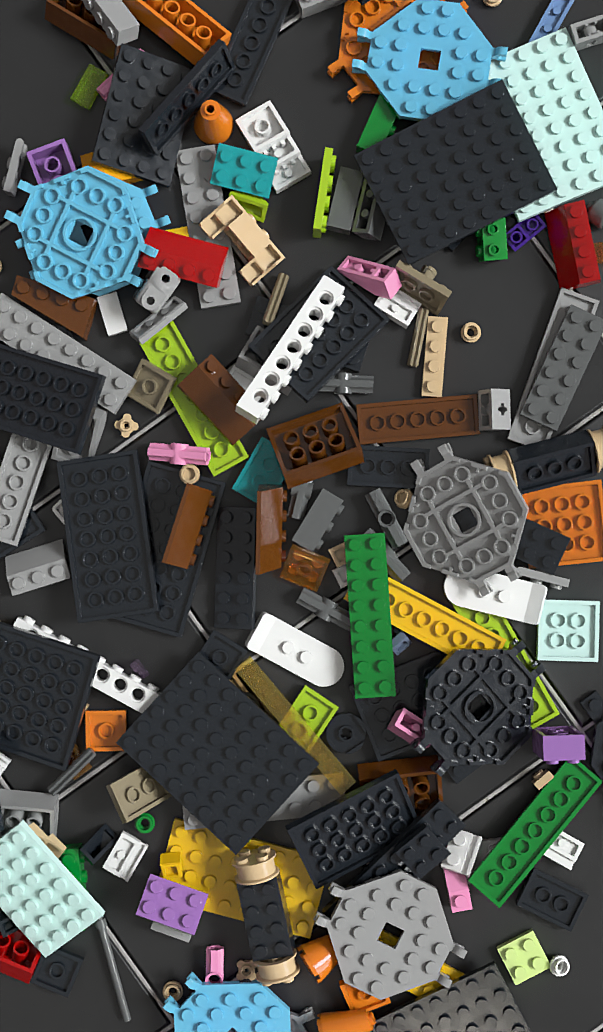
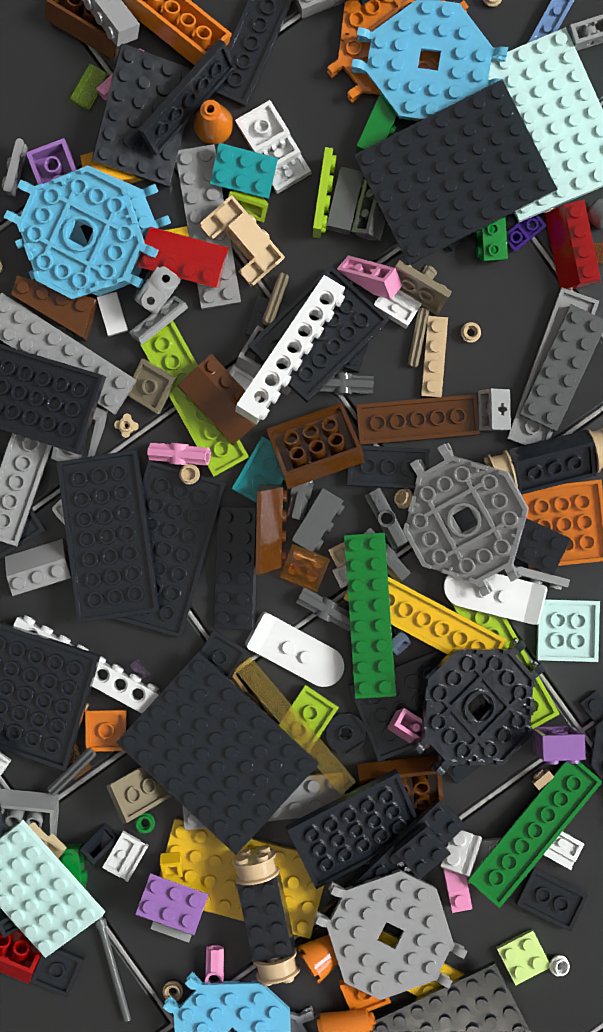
reddish brown slope [162,483,215,569] -> none
tan plate [237,960,256,981] -> none

